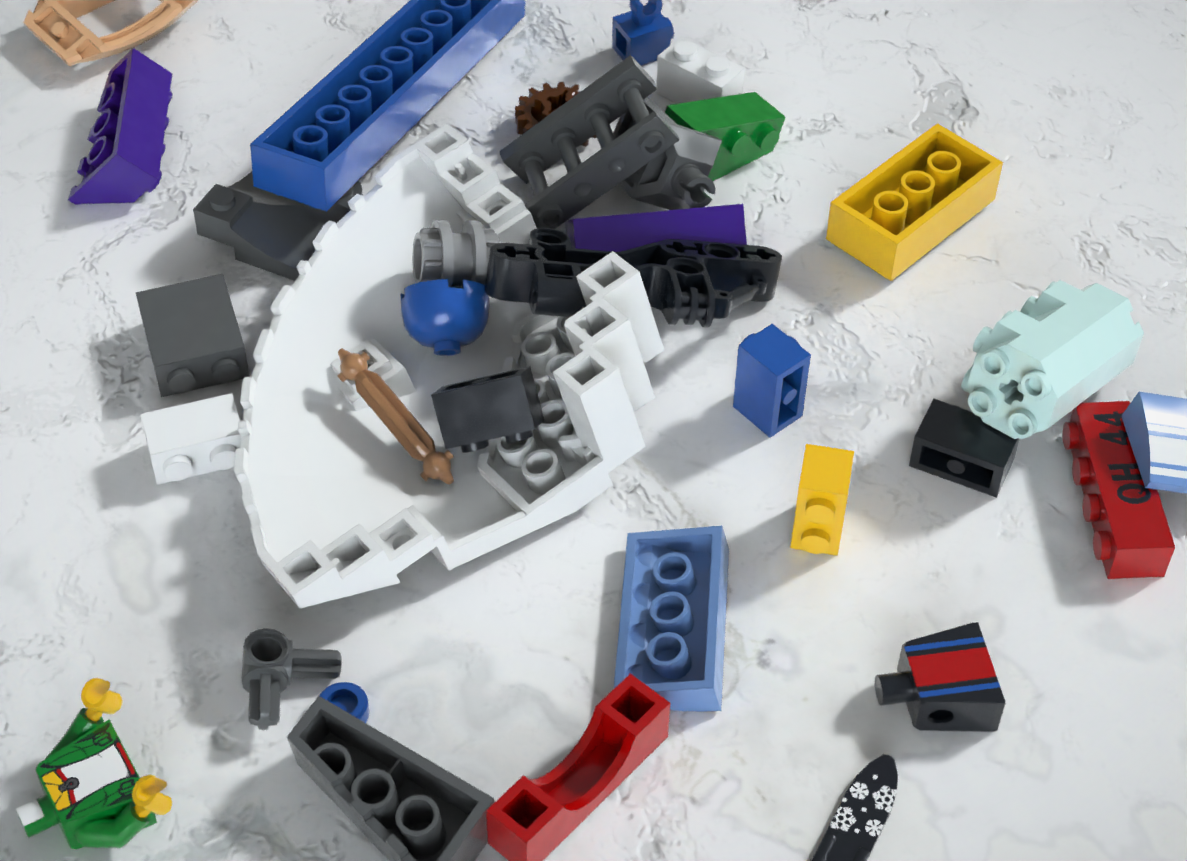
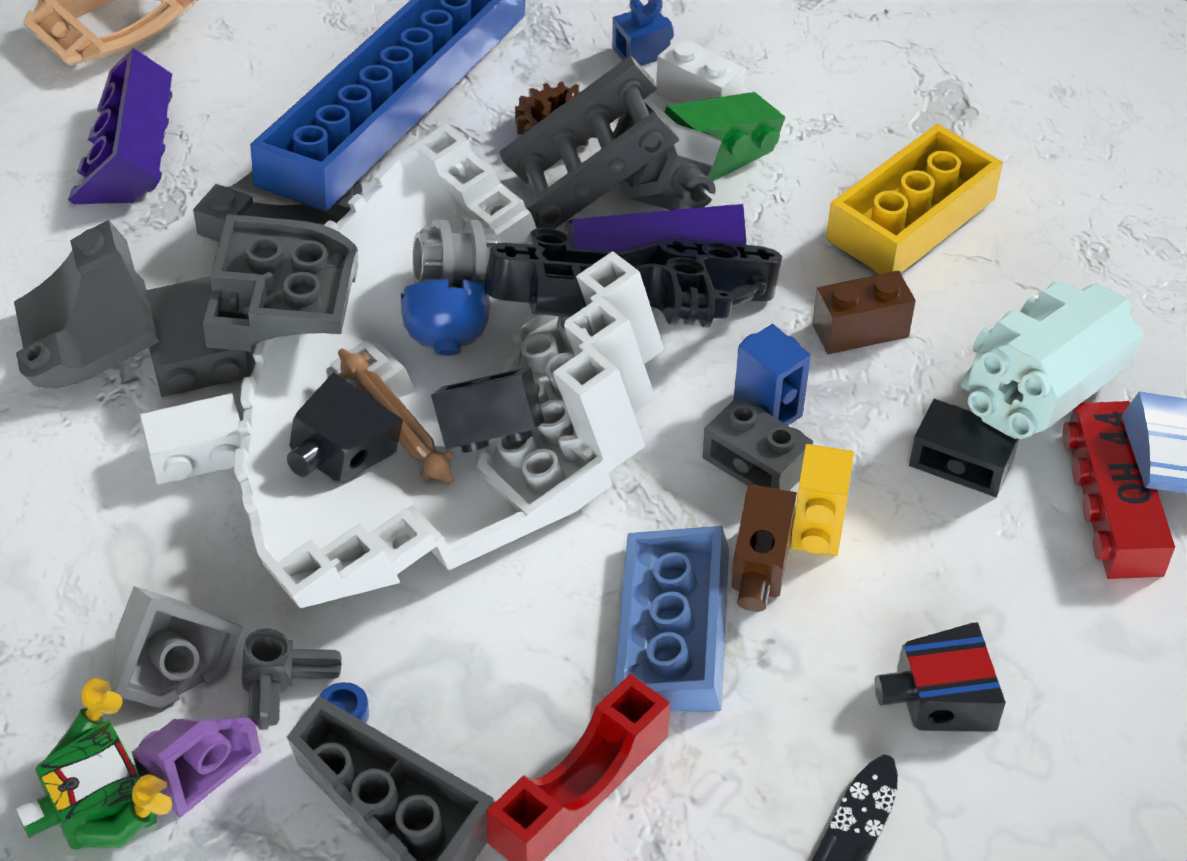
none -> dark grey slope [14,219,160,388]
none -> light grey slope [111,586,243,709]
none -> medium lavender slope [132,718,261,818]
none -> dark grey slope [203,214,358,352]
none -> black torso [287,373,403,482]
none -> dark grey brick [702,396,813,491]
none -> reddish brown torso [732,484,797,612]
none -> reddish brown brick [812,270,916,355]

